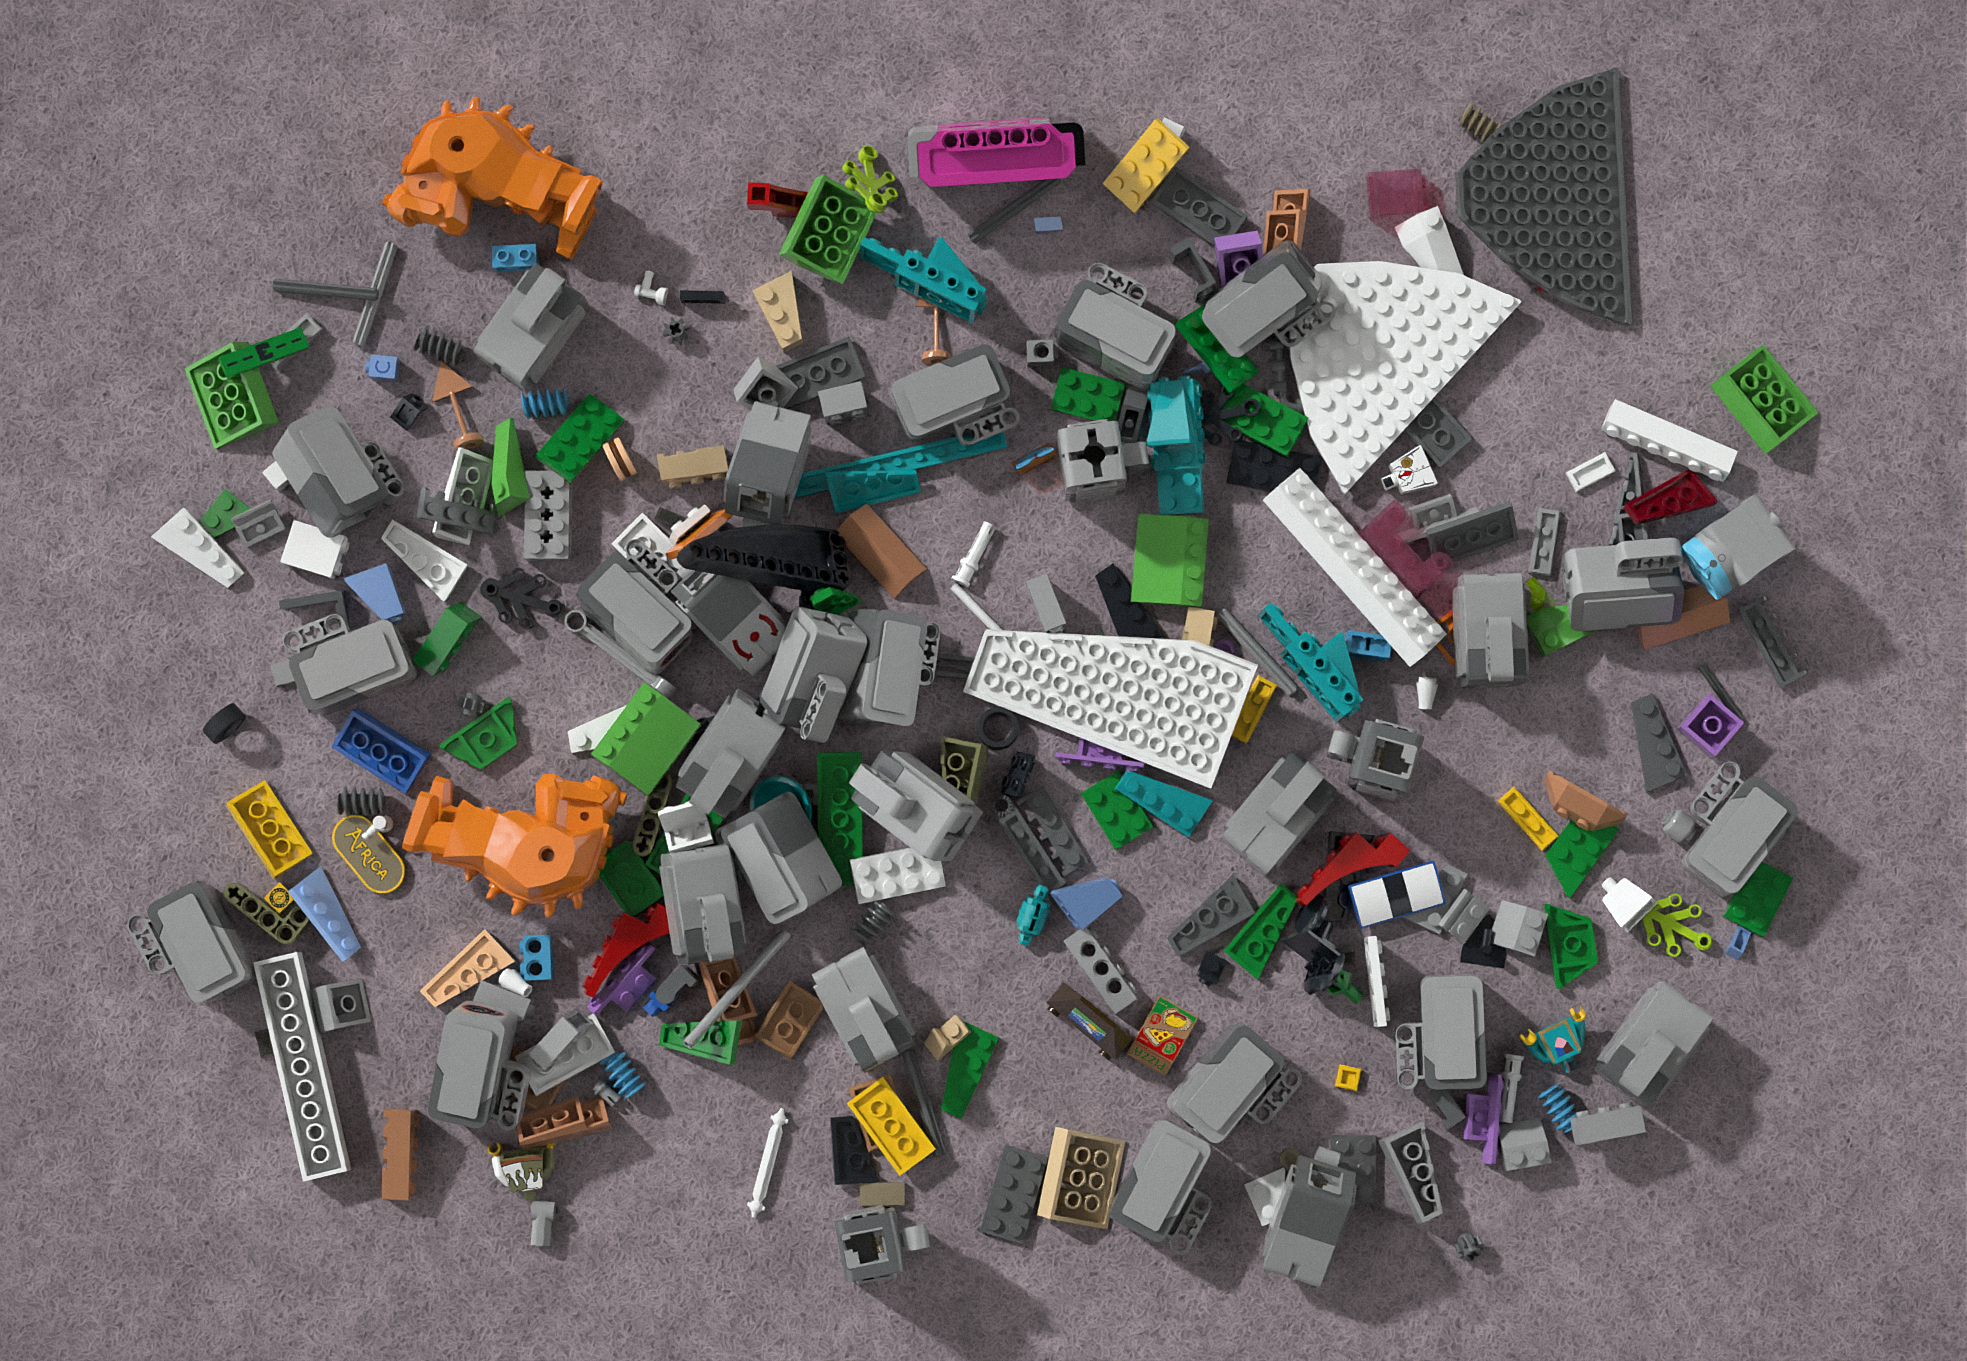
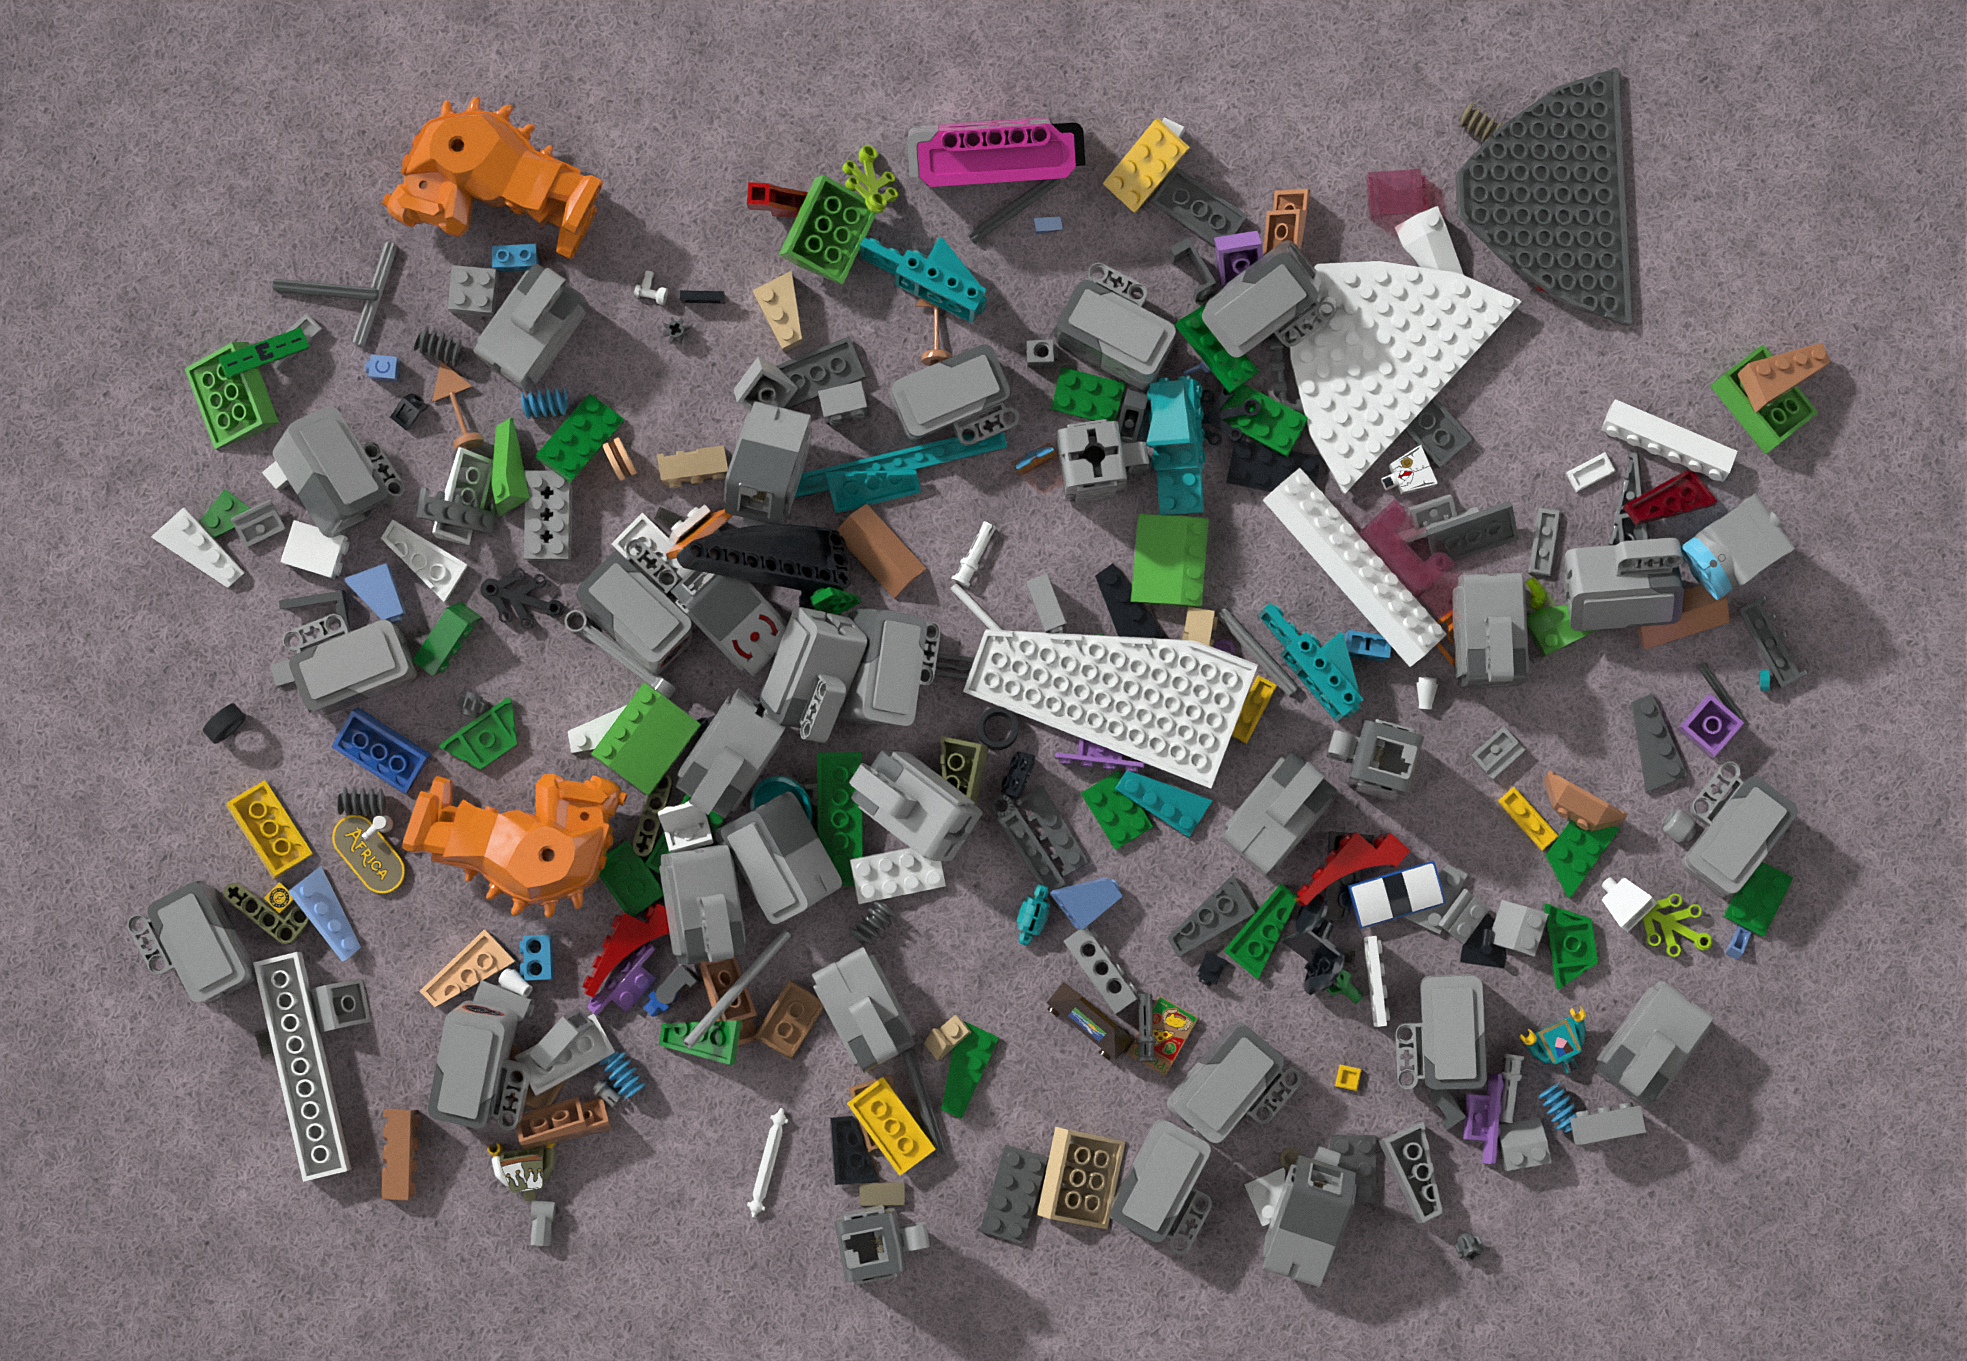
none -> light grey brick [448,265,499,317]
none -> dark grey pin [1136,994,1157,1062]
none -> light grey plate [1470,726,1525,780]
none -> nougat wedge [1738,343,1831,413]
none -> teal tile [1759,670,1770,692]

